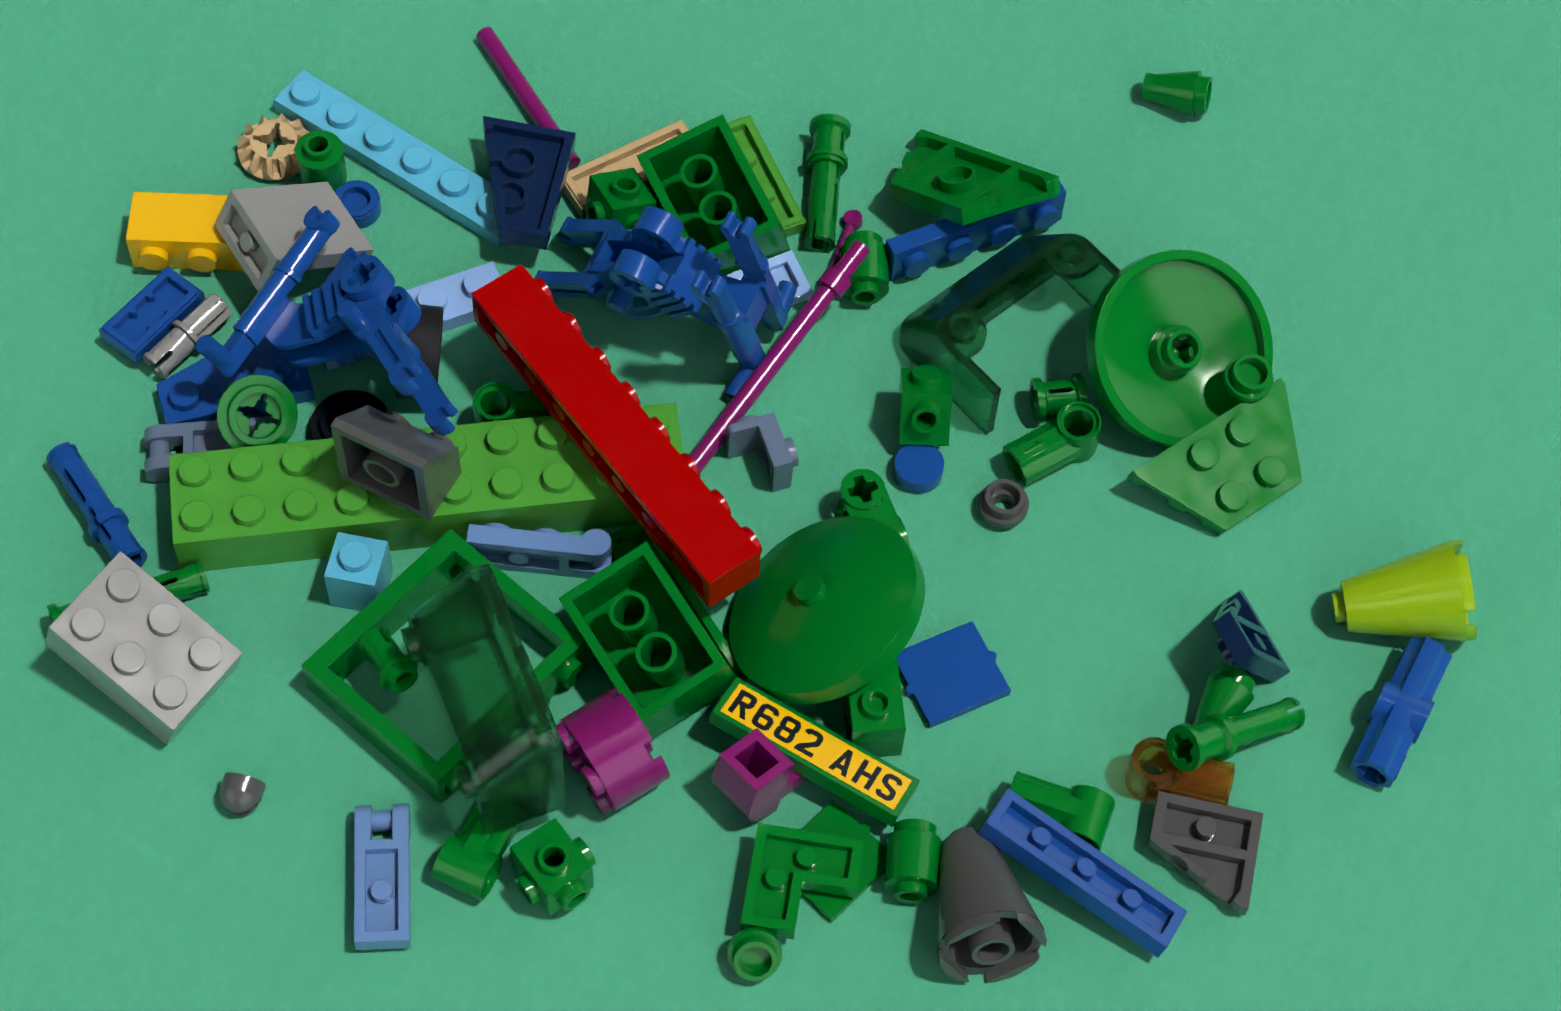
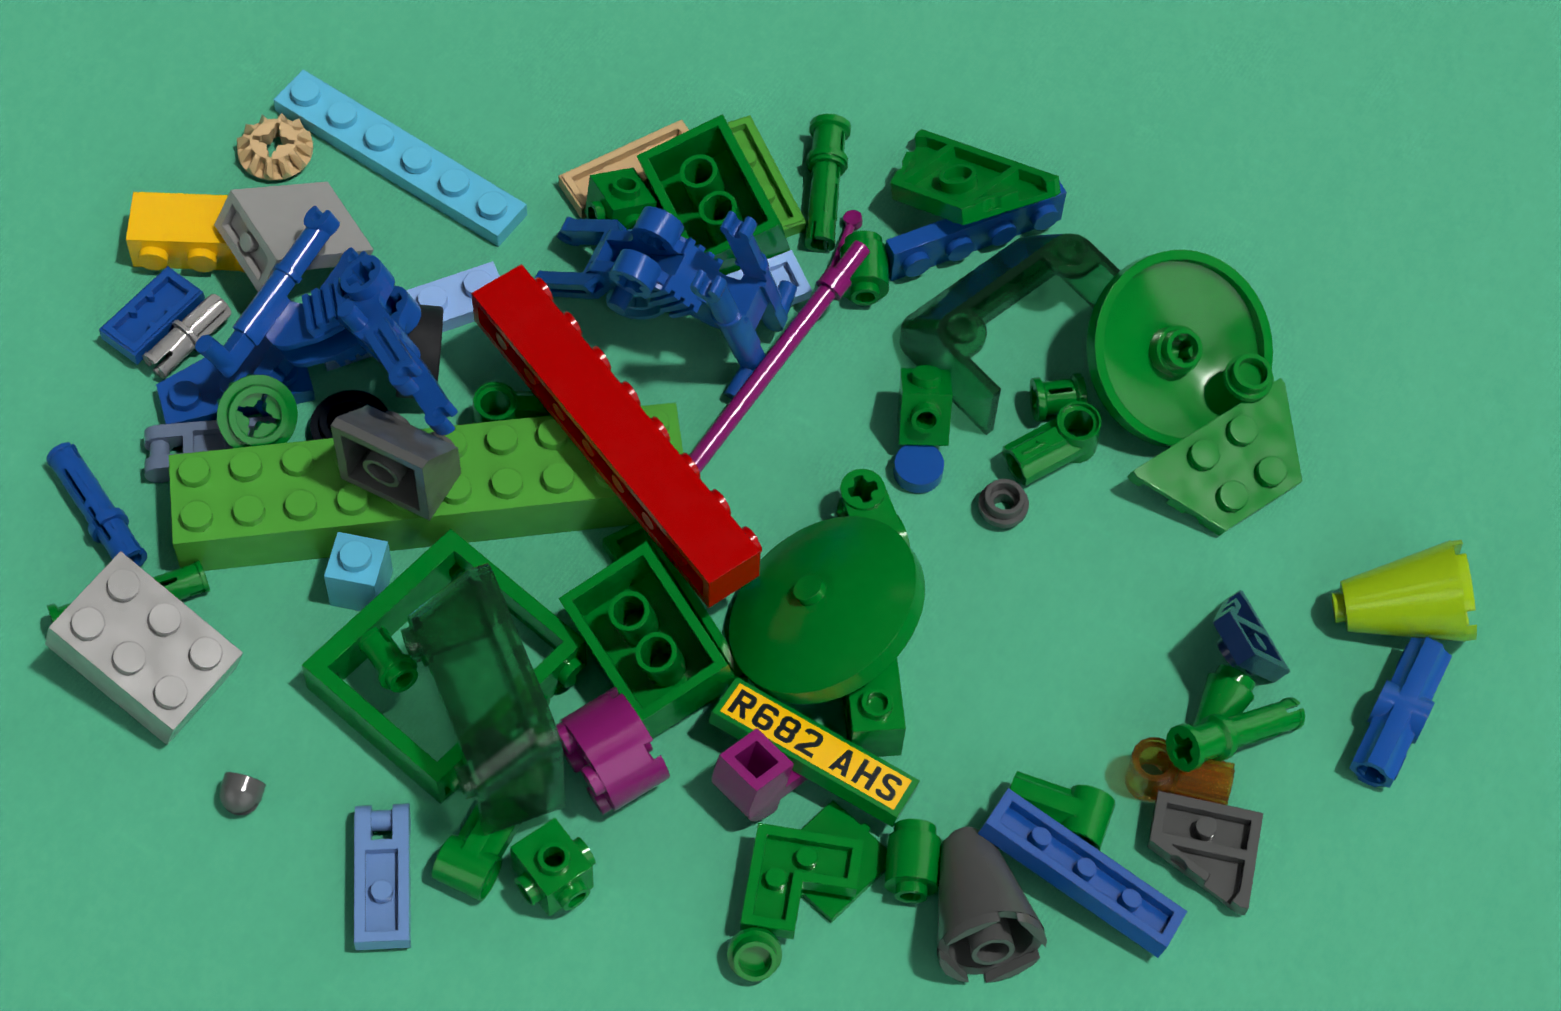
green brick [295,130,347,192] -> none
blue tile [335,180,381,229] -> none
medium blue plate [466,523,612,579] -> none
magenta bar [476,27,581,171] -> none
dark blue wing [483,116,576,250] -> none
sand blue bracket [725,413,798,492] -> none
blue piece [897,621,1011,728] -> none
green cone [1142,71,1212,117] -> none

